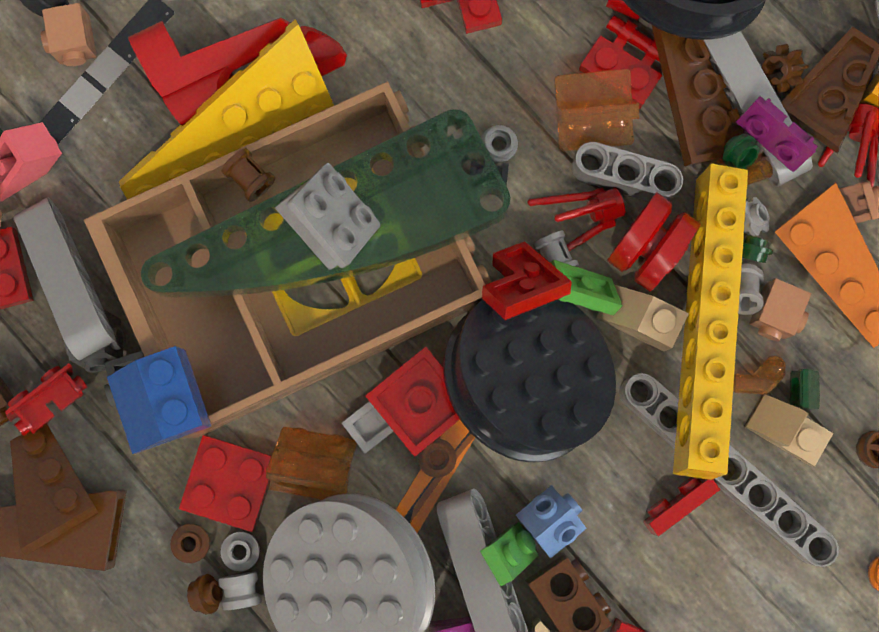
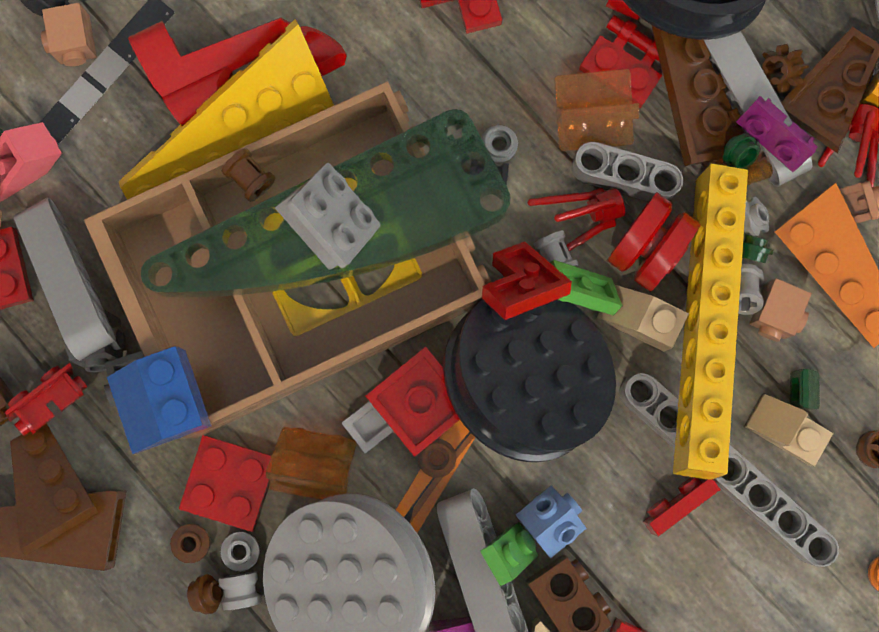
clear orange arm [733,356,786,394] -> none

